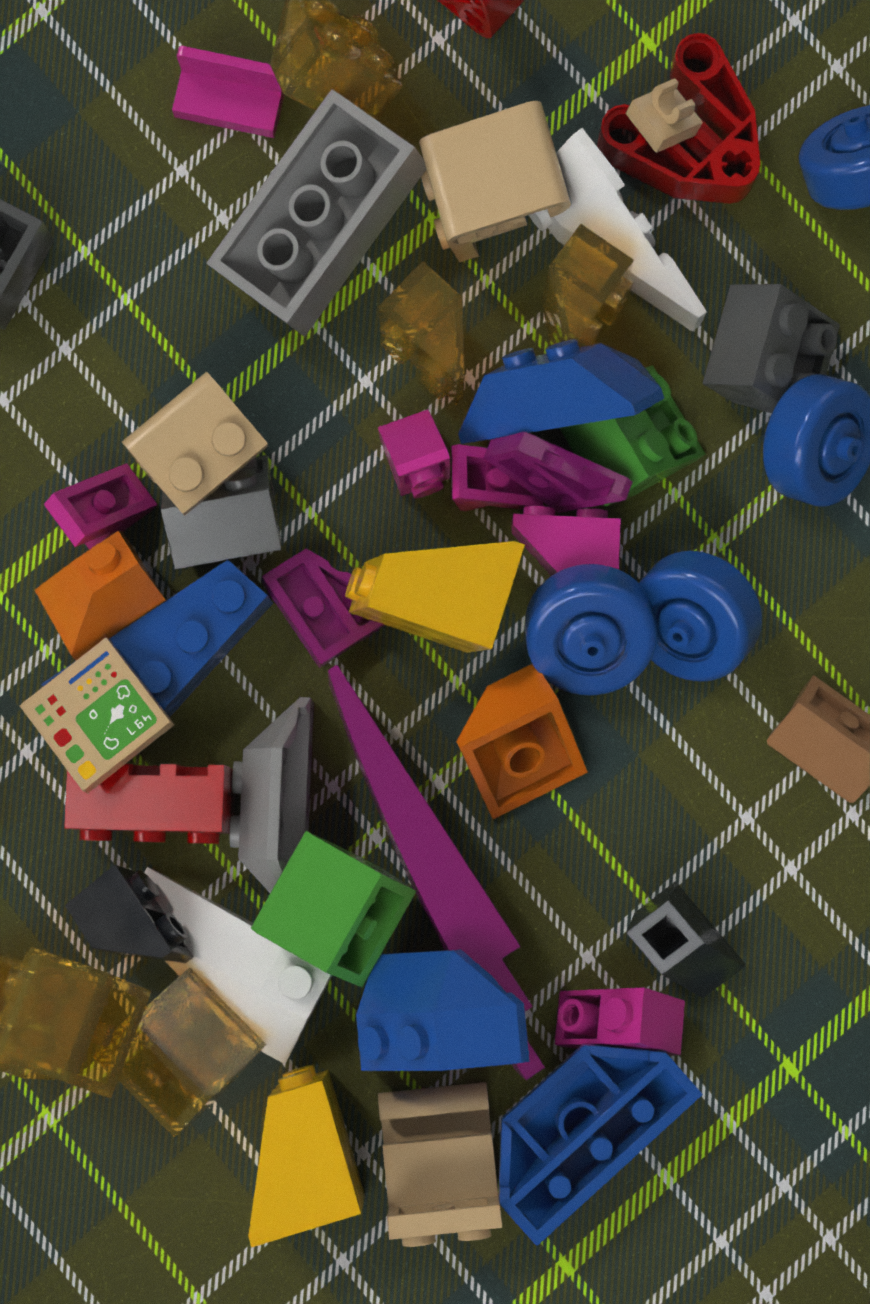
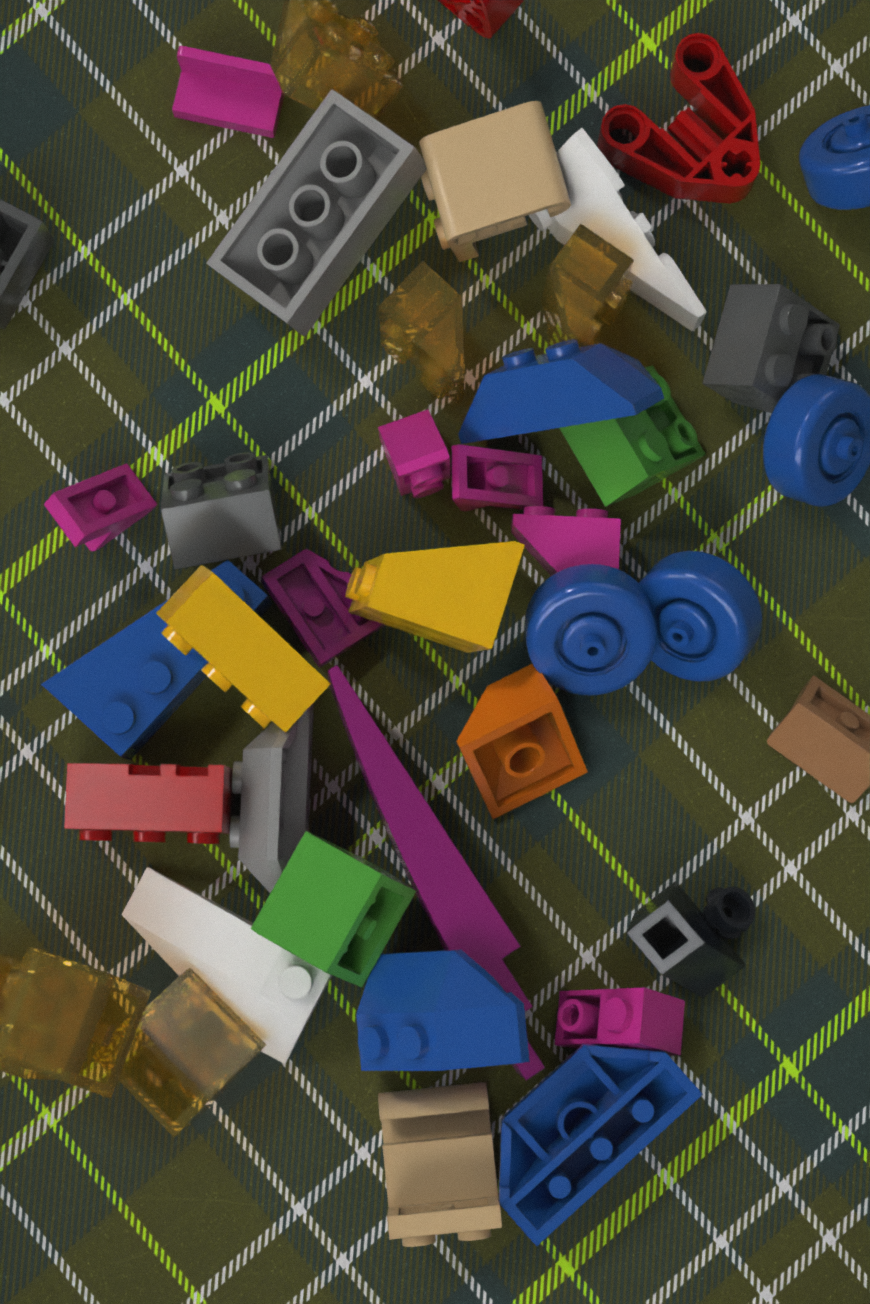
tile [19,638,175,793] -> none
orange slope [35,531,166,661] -> none
black slope [65,865,194,964] -> none
tan piece [122,372,268,516] -> none
yellow slope [248,1065,365,1248] -> none
magenta wing [484,431,633,513] -> none
tan tile [626,78,703,153] -> none
none -> yellow wedge [156,565,330,733]
none -> black plate [703,887,755,939]

